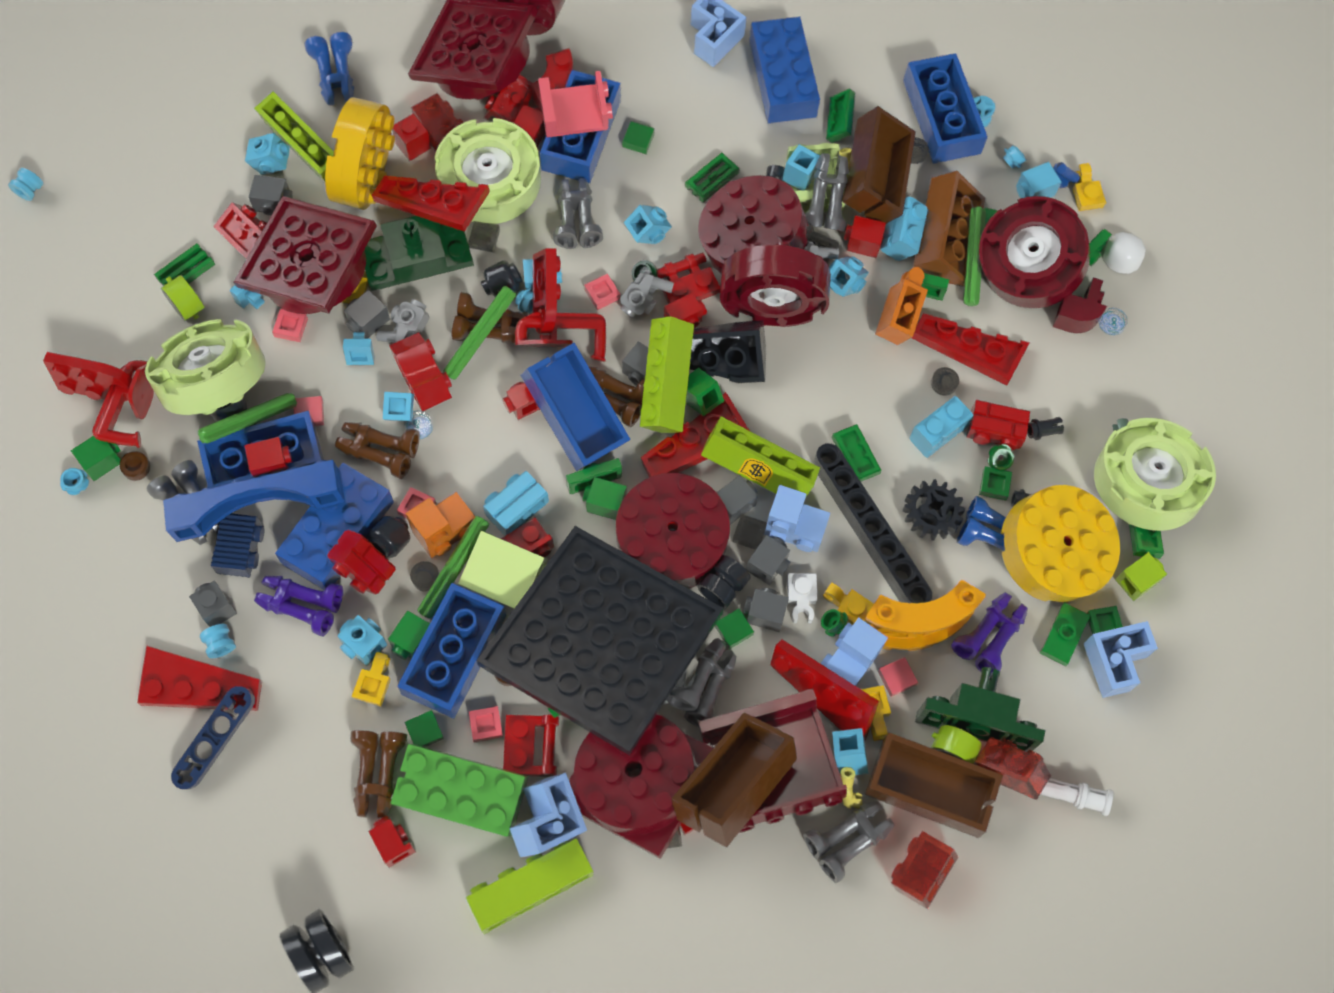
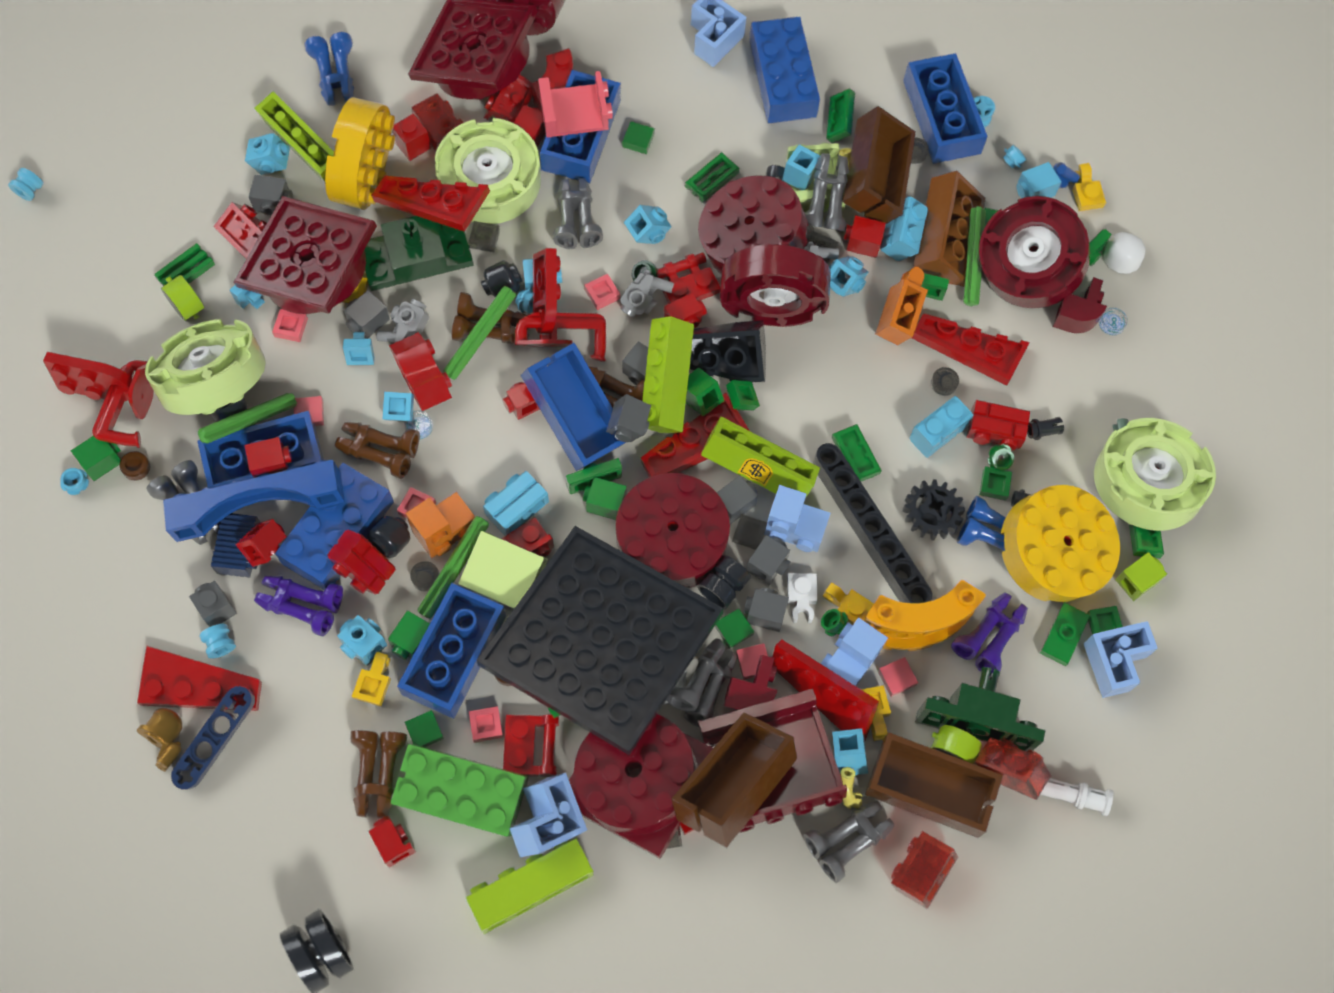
none -> pearl gold piece [136,708,182,772]
none -> red brick [235,519,287,567]
none -> dark grey brick [606,394,651,442]
none -> dark red brick [722,655,778,710]
none -> green tile [726,380,760,411]
none -> coral tile [736,643,768,680]

